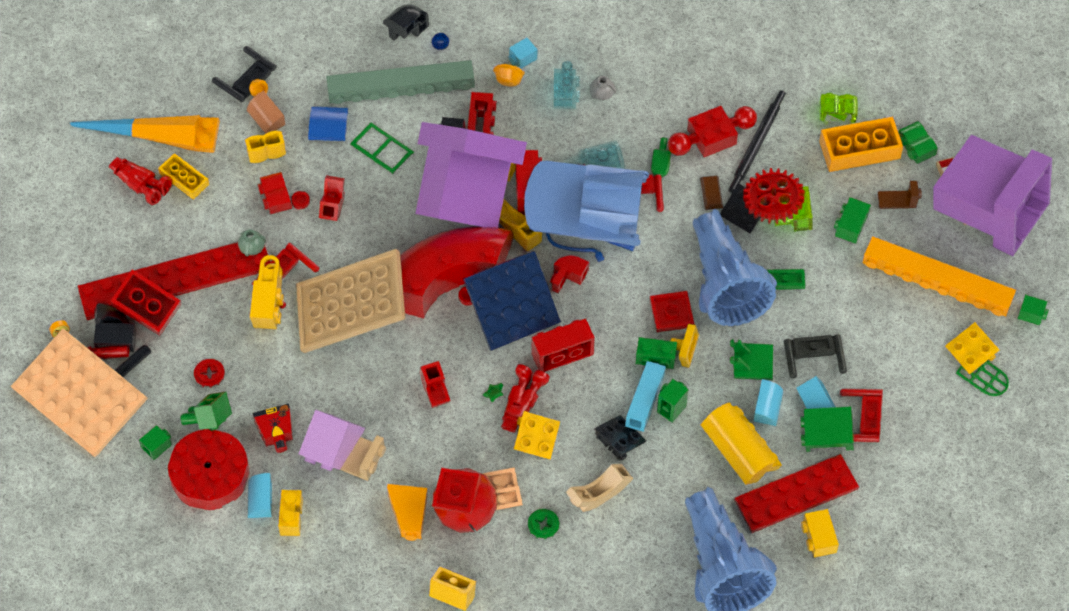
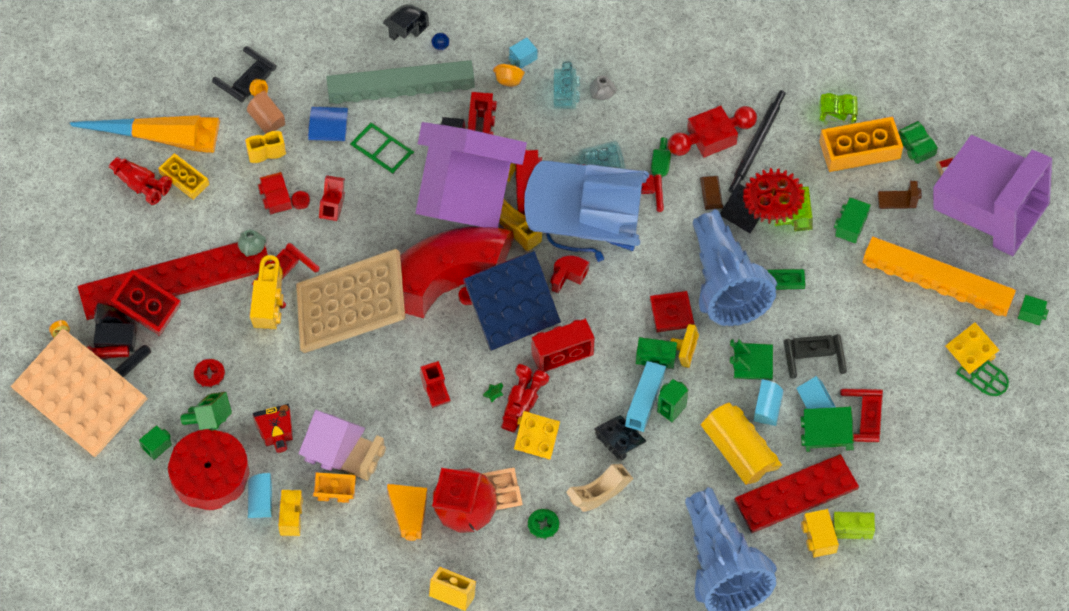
none -> light orange bracket [313,472,356,503]
none -> lime brick [832,511,875,539]

